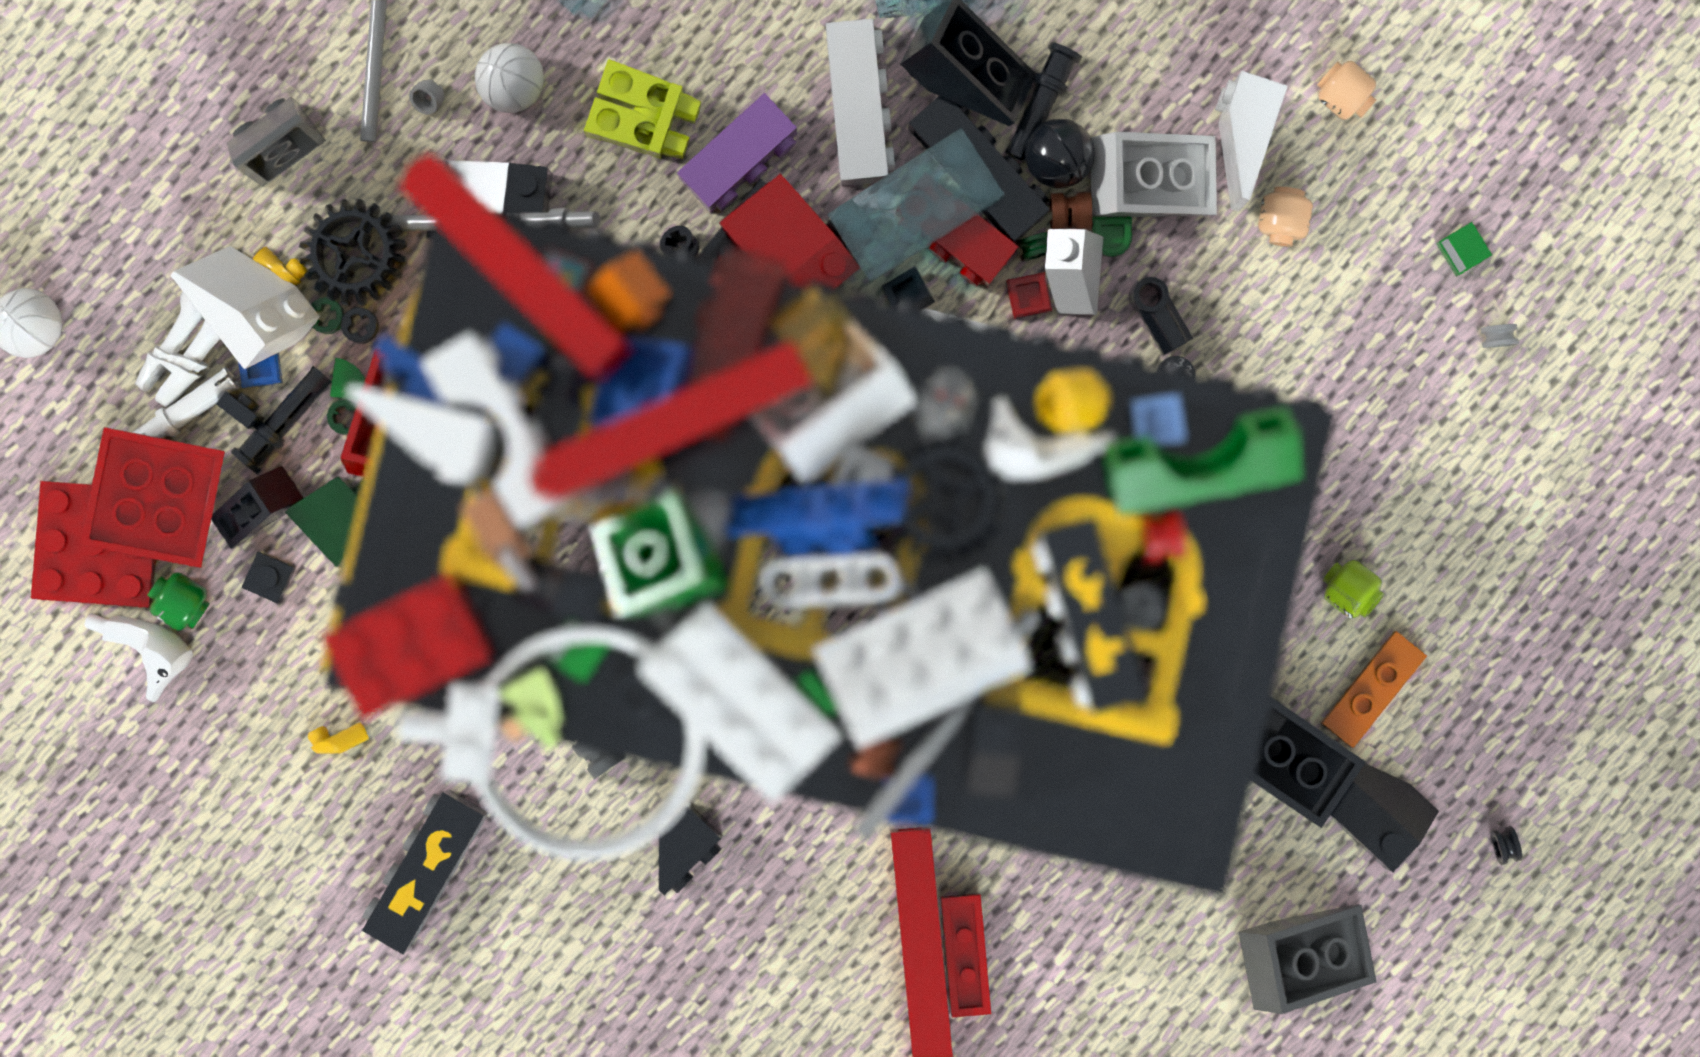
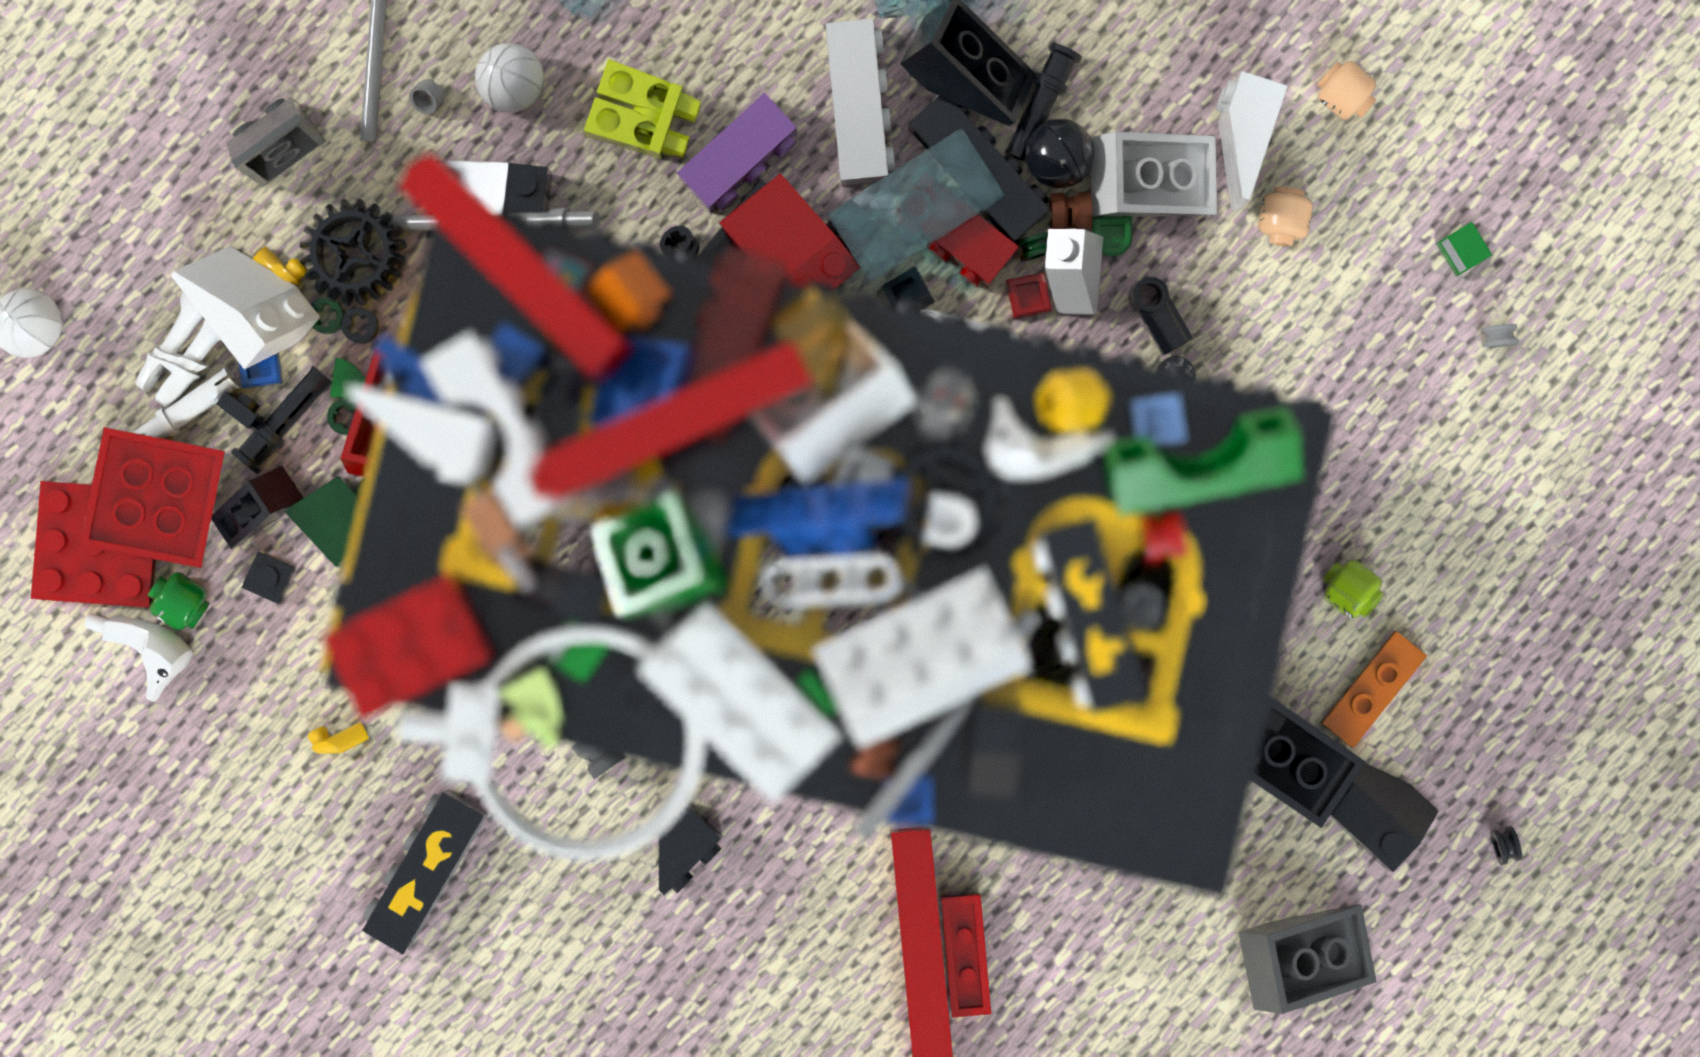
none -> white tile [924,494,976,547]

